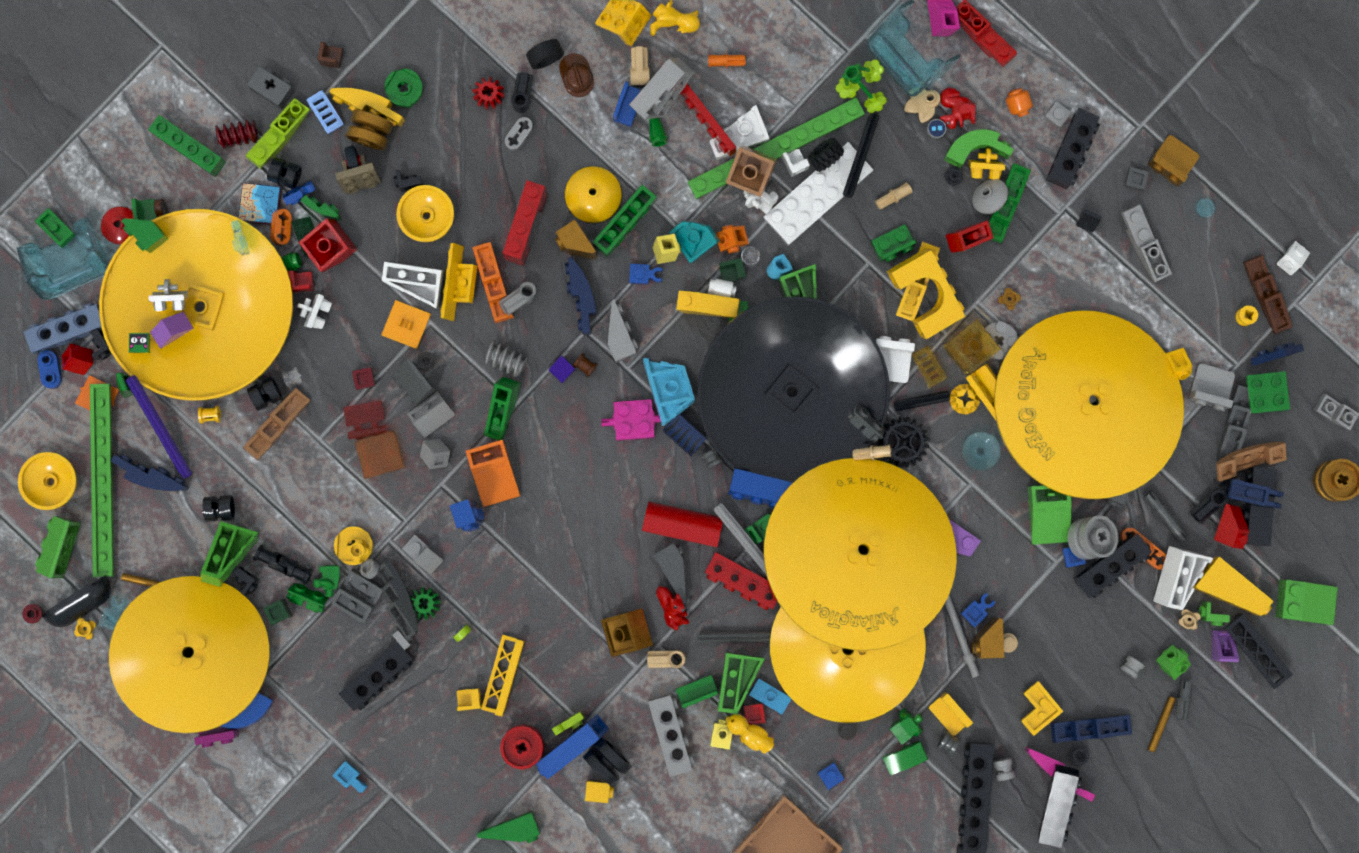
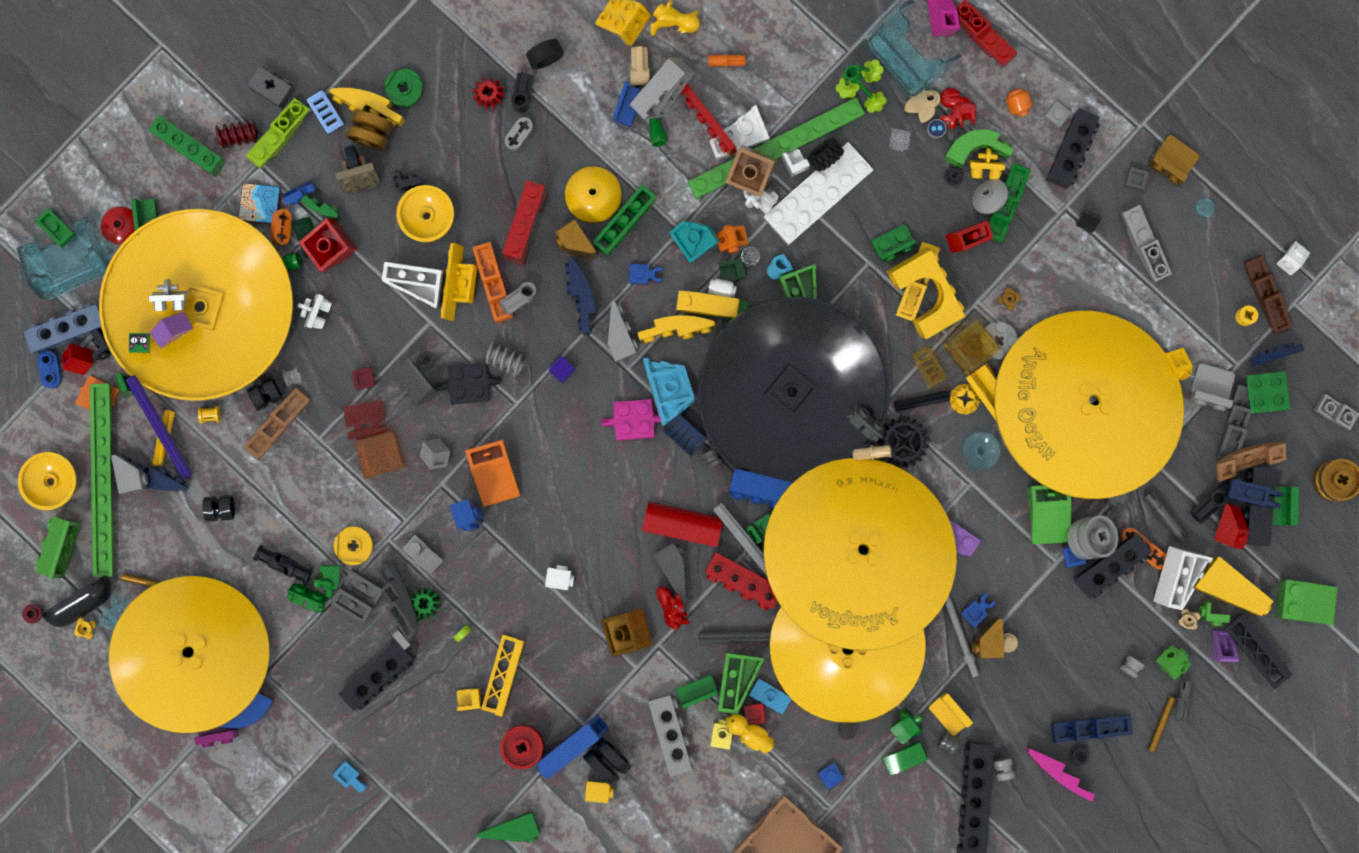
green slope [122,218,169,253] -> none
reddish brown tile [154,199,168,217] -> none
bright green wedge [201,521,258,587] -> none
clear light blue plate [231,220,250,256] -> none
black bracket [232,566,259,595] -> none
dark green panel [263,599,293,626] -> none
black wheel [267,157,302,189] -> none
red panel [288,271,314,293] -> none
reddish brown panel [317,42,343,69] -> none
yellow plate [346,539,369,562] -> none
light grey tile [360,559,379,579] -> none
light orange piece [381,300,431,349] -> none
light grey panel [407,391,455,437] -> none
green slope [484,377,521,441] -> none
lime plate [552,711,585,736] -> none
reddish brown piece [559,53,594,97] -> none
reddish brown bush [573,353,598,378] -> none
tan piece [647,649,686,668] -> none
light yellow brick [653,234,680,264] -> none
black axle [843,113,879,198] -> none
tan axle [875,182,912,209] -> none
white bracket [875,336,915,383] -> none
yellow plate [1020,681,1063,736] -> none
brick [1038,764,1082,848] -> none
none -> light grey slope [111,455,148,494]
none -> yellow axle [152,410,175,466]
none -> black plate [436,362,501,405]
none -> white brick [545,565,575,590]
none -> yellow slope [638,316,715,344]
none -> clear plate [889,128,911,151]
none -> green panel [1272,487,1299,526]

